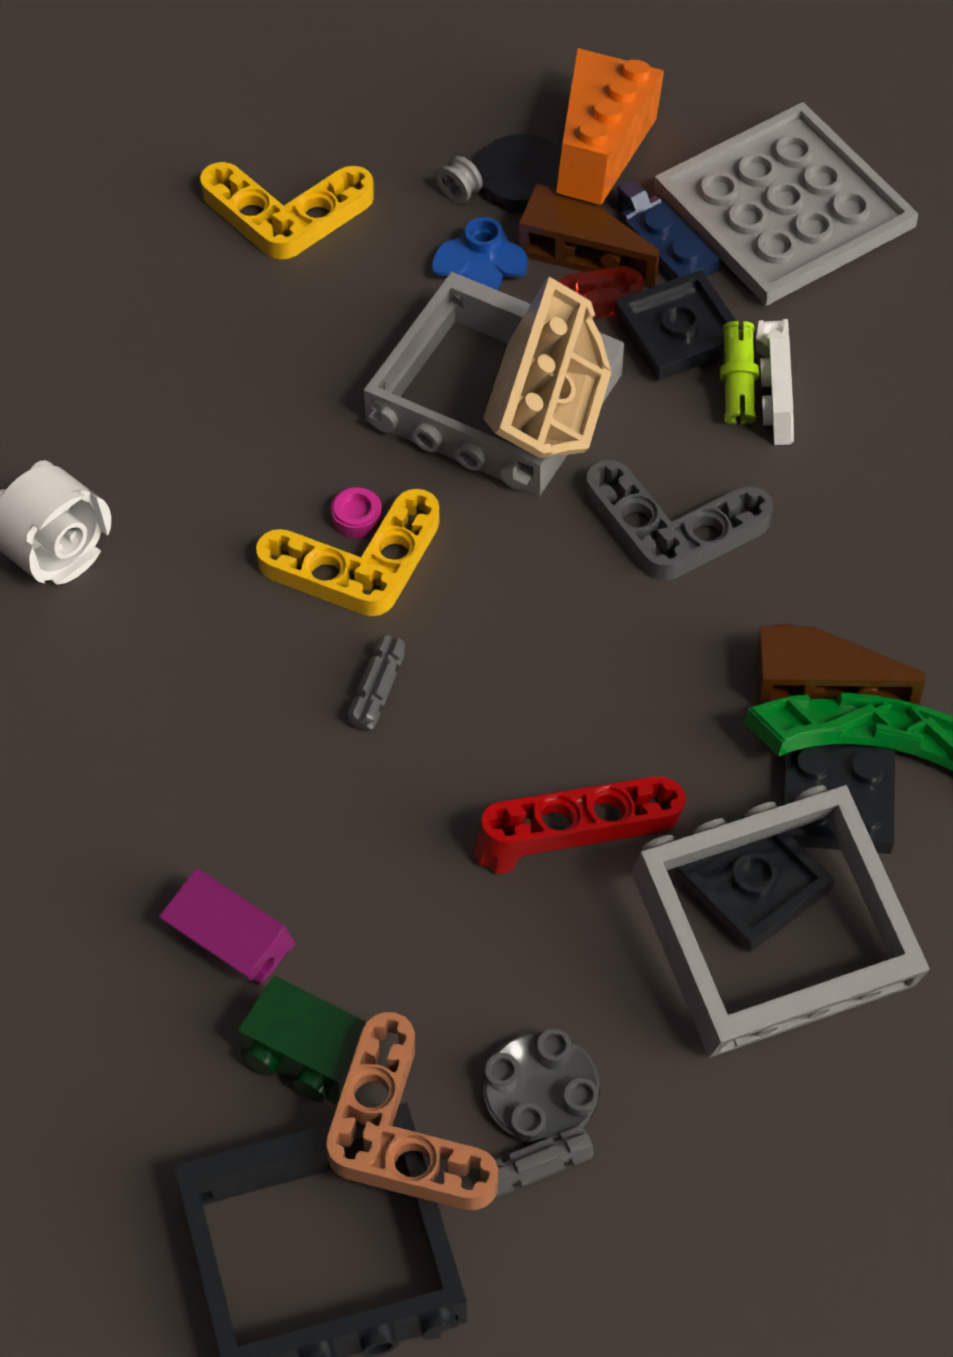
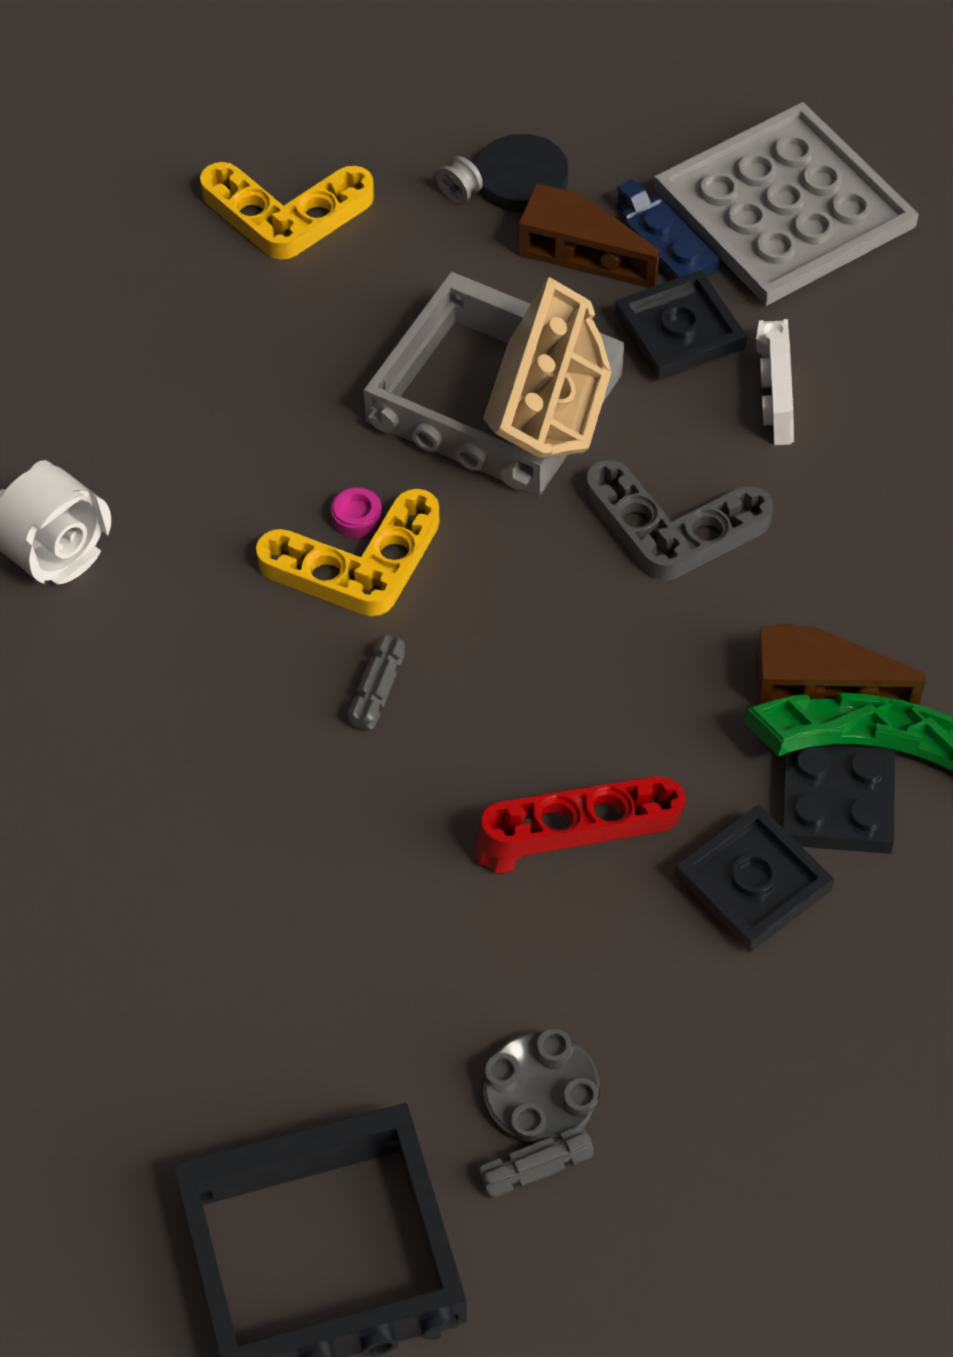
magenta hinge [159,868,296,985] -> none
dark green brick [237,975,367,1105] -> none
nougat beam [326,1012,498,1211] -> none
blue plate [432,217,528,290] -> none
orange wedge [556,48,664,205] -> none
clear red beam [557,266,644,320] -> none
light grey window [631,785,930,1058] -> none
lime pin [720,321,759,425] -> none

